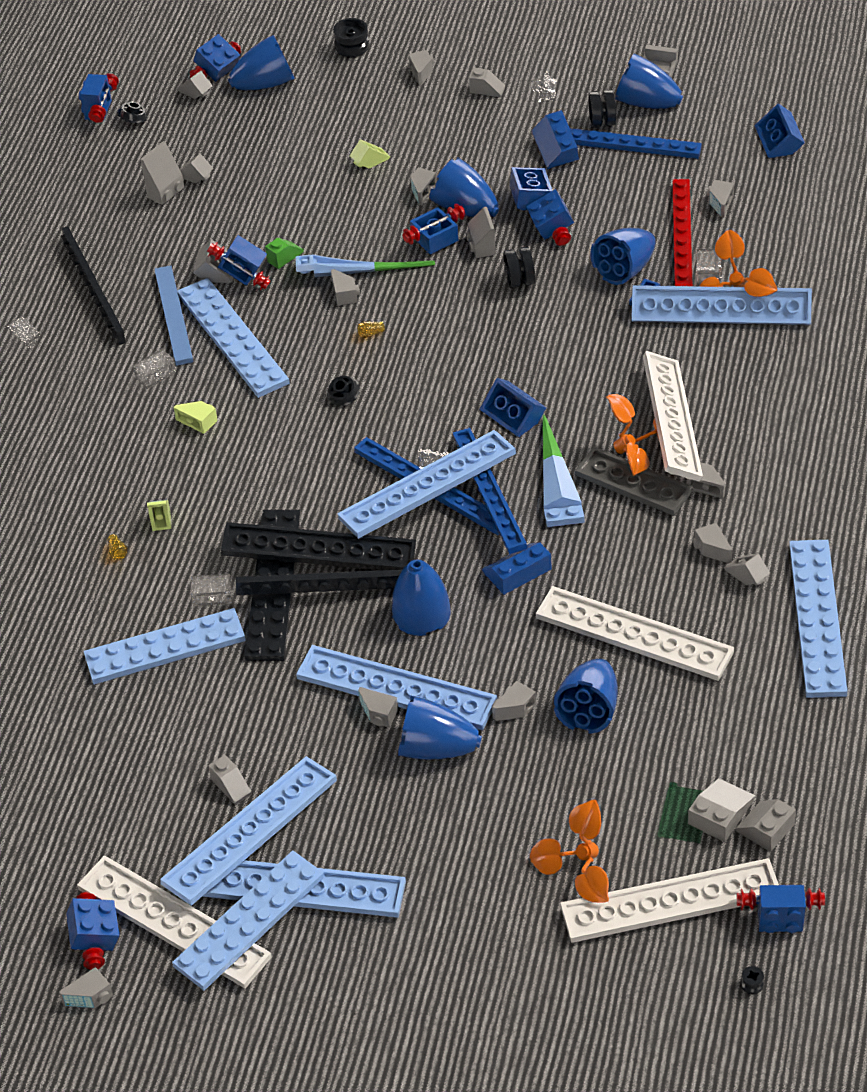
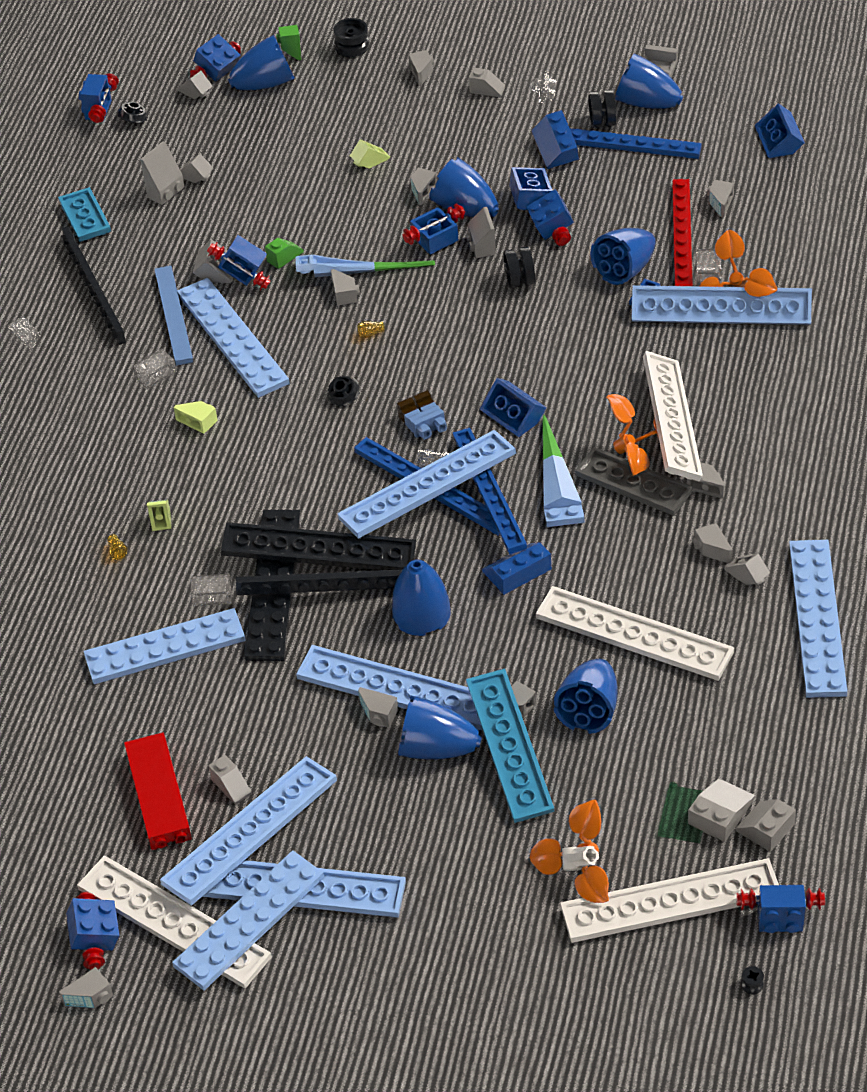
none -> dark azure plate [58,187,111,242]
none -> red brick [124,732,192,850]
none -> bright green slope [276,25,302,60]
none -> medium blue hips [397,390,447,440]
none -> dark azure plate [466,669,554,823]
none -> white piece [562,846,599,871]

